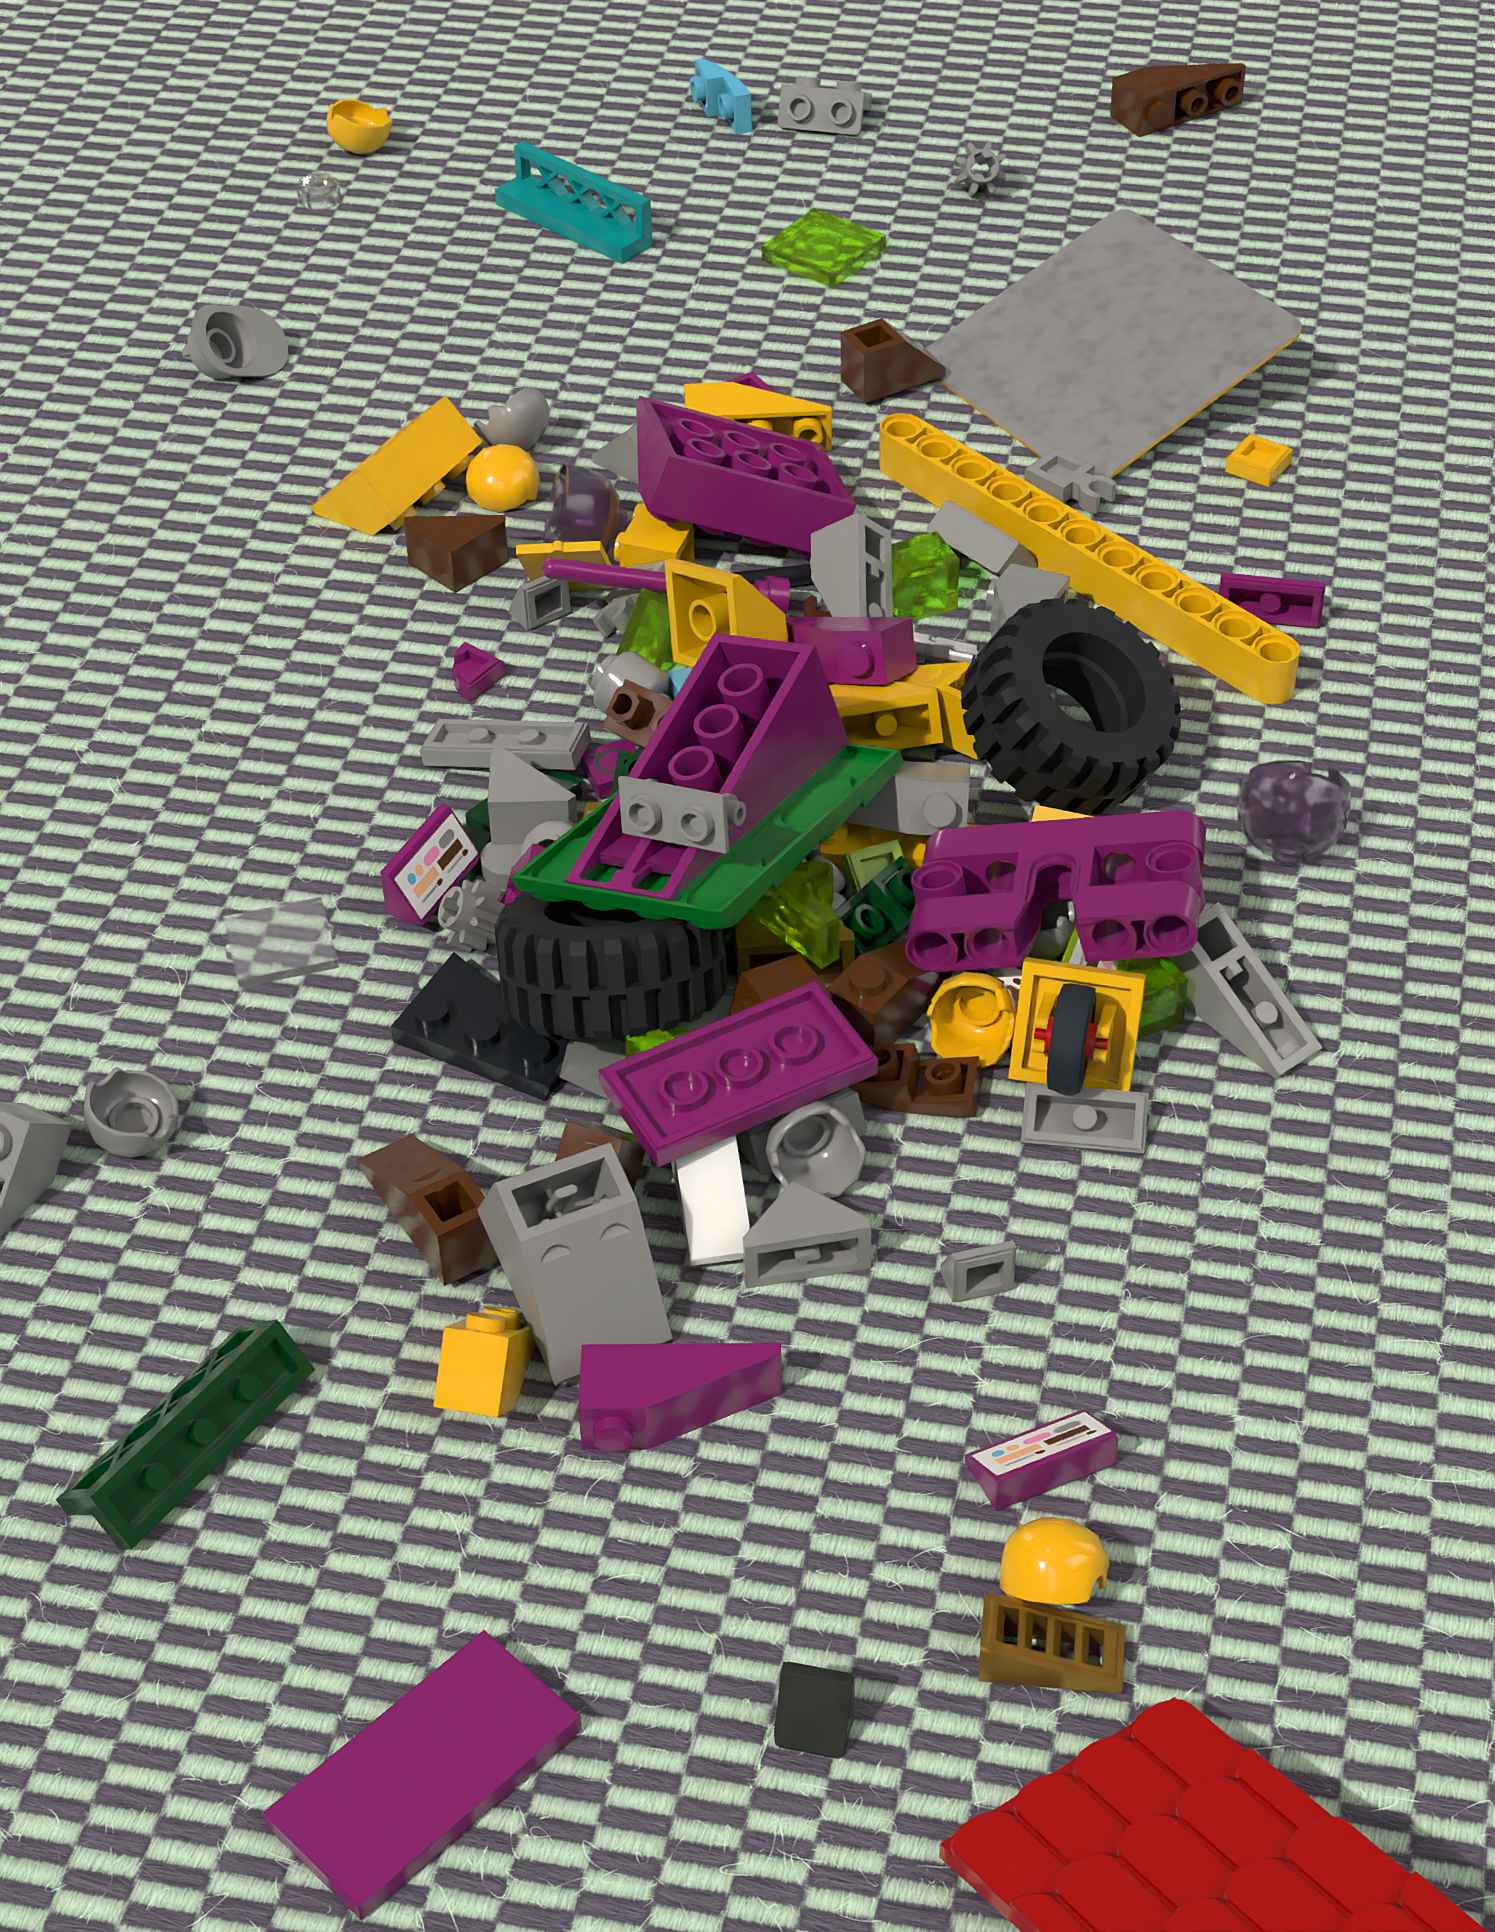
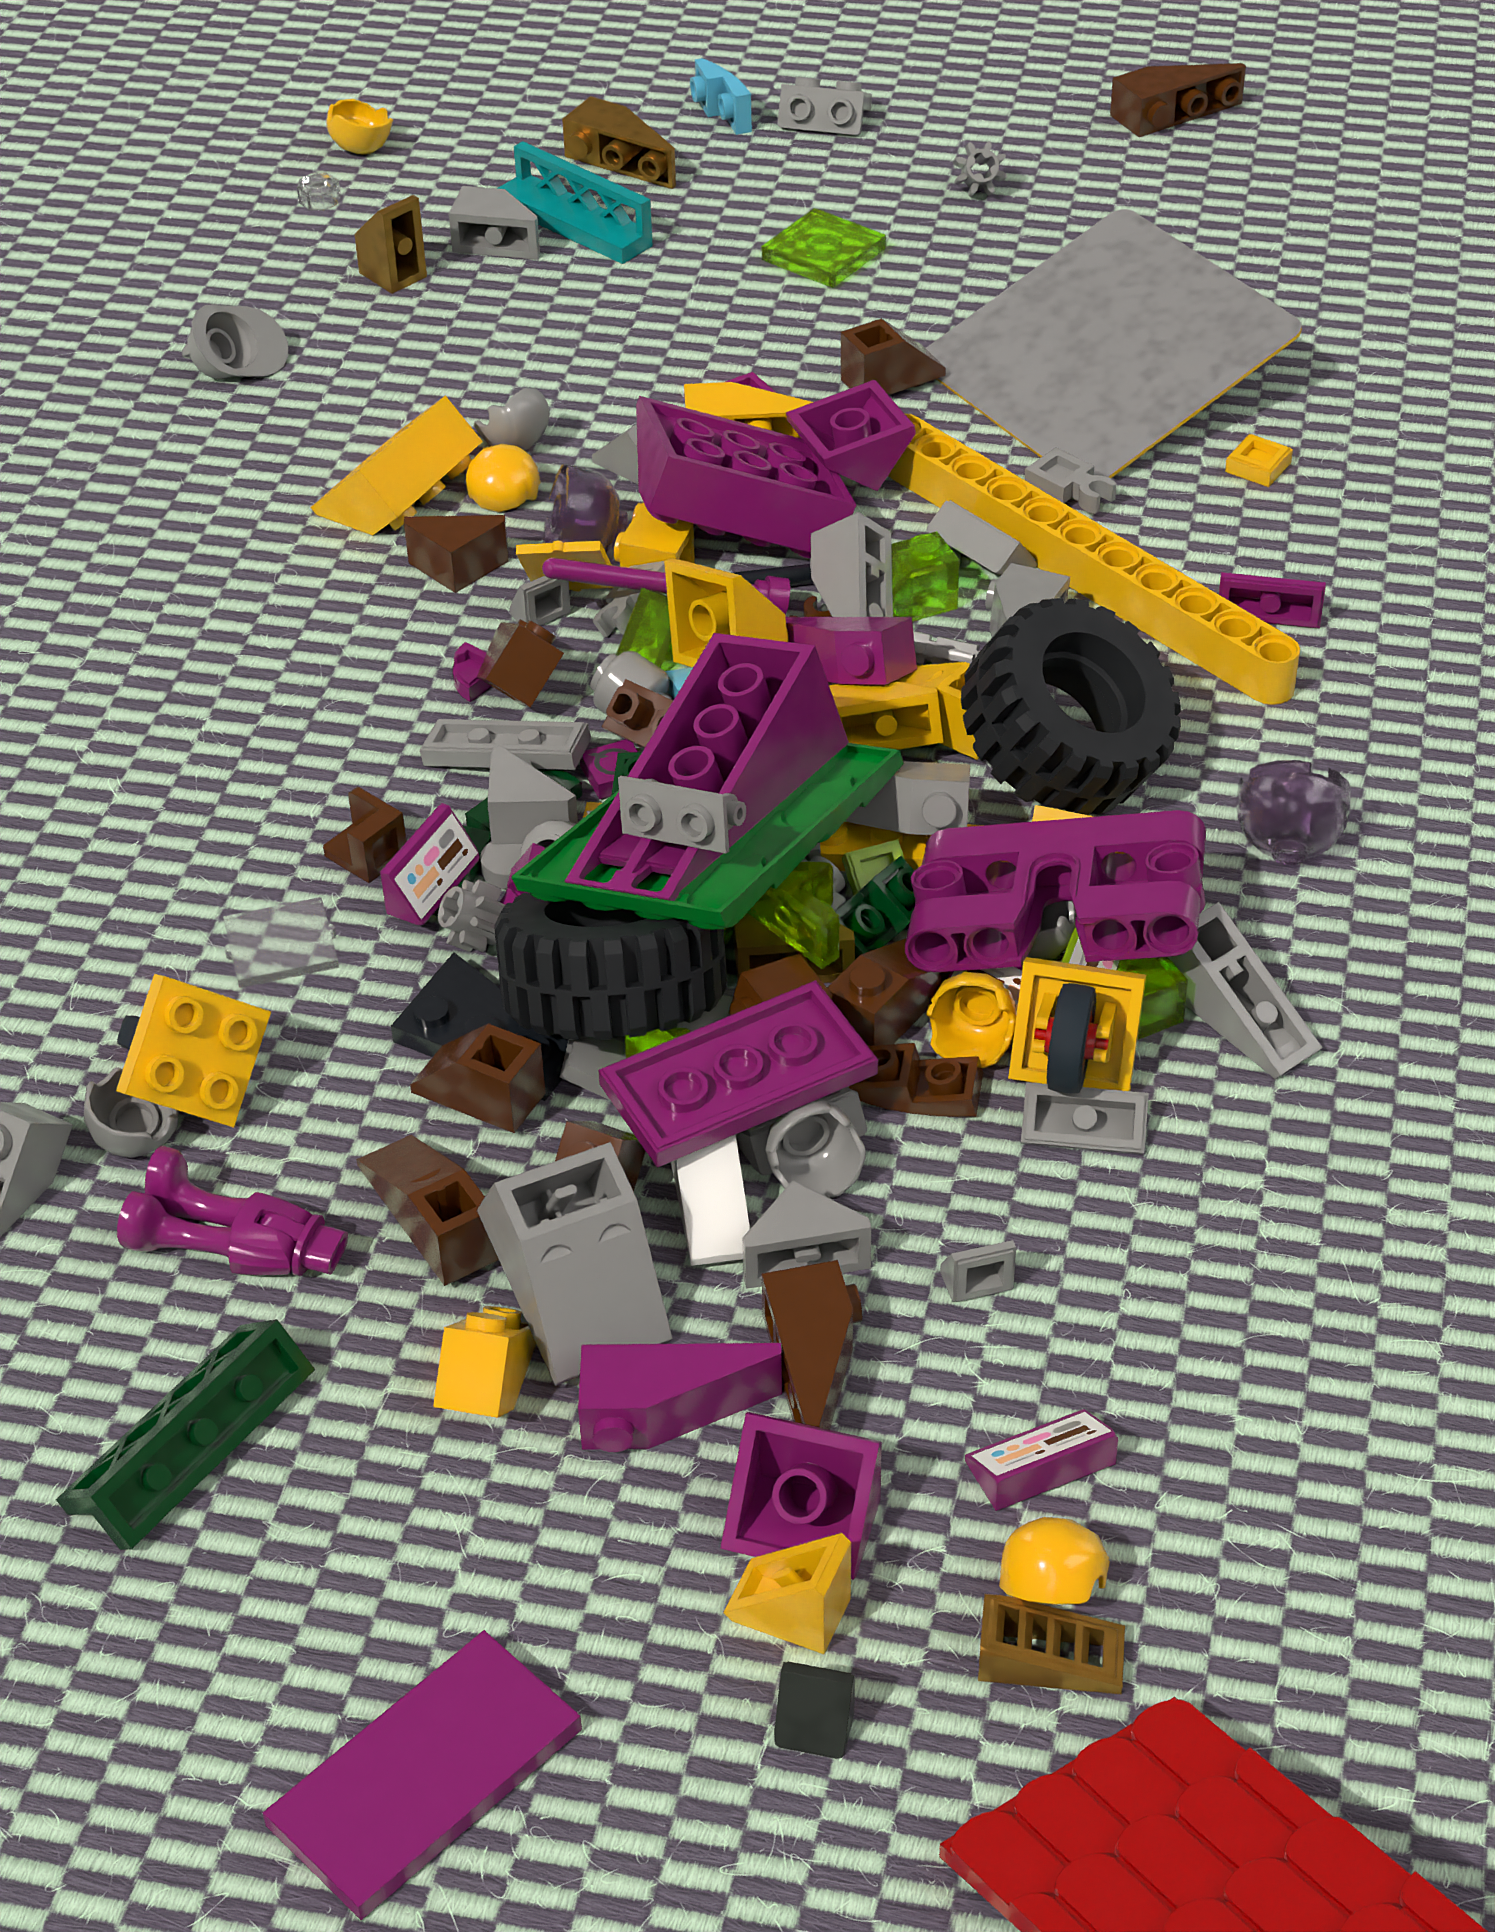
none -> yellow plate [116,974,271,1128]
none -> magenta piece [117,1145,348,1276]
none -> reddish brown panel [323,786,407,883]
none -> pearl gold slope [354,195,427,294]
none -> reddish brown slope [410,1023,546,1133]
none -> light grey slope [449,186,540,260]
none -> reddish brown slope [477,619,564,708]
none -> pearl gold slope [562,96,676,189]
none -> magenta slope [720,1412,882,1580]
none -> yellow slope [723,1533,851,1654]
none -> reddish brown slope [761,1260,863,1430]
none -> magenta slope [786,380,916,491]

